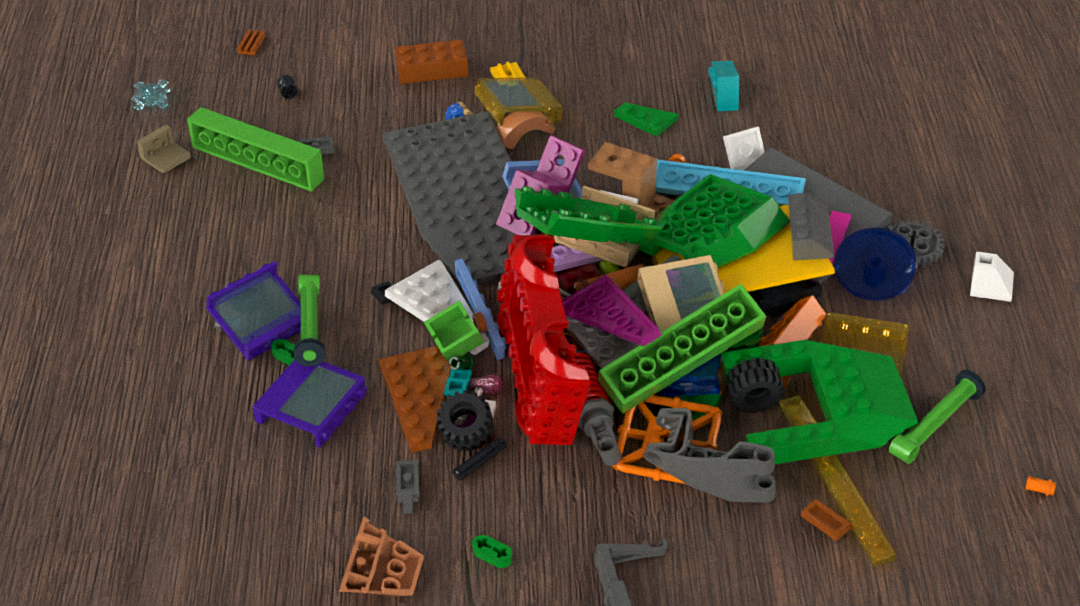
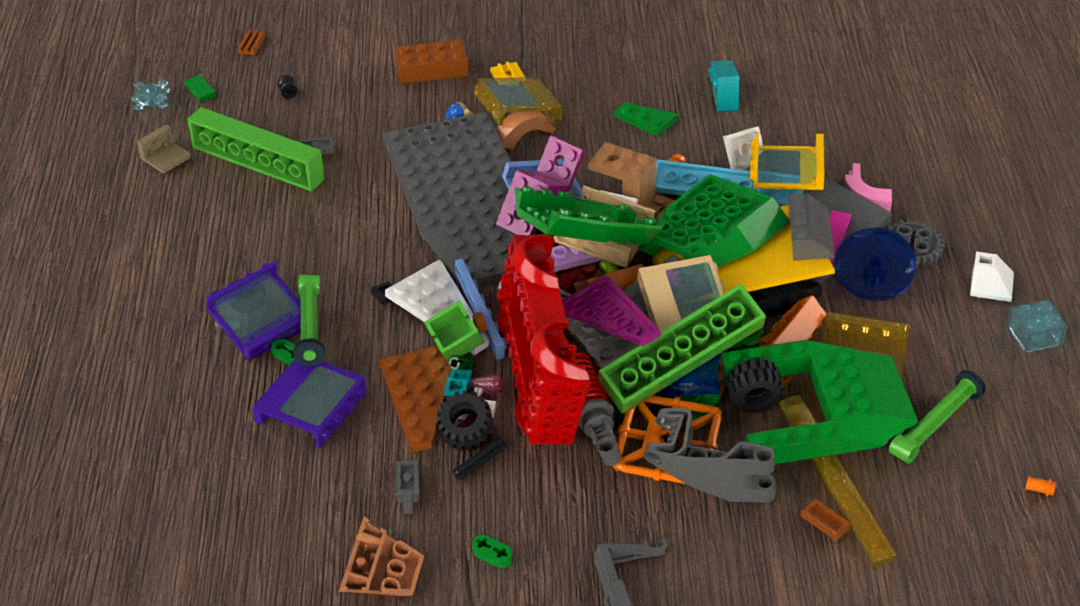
none -> green tile [184,75,216,103]
none -> panel [750,133,824,190]
none -> bright pink arch [844,163,892,212]
none -> clear light blue brick [1007,300,1068,353]

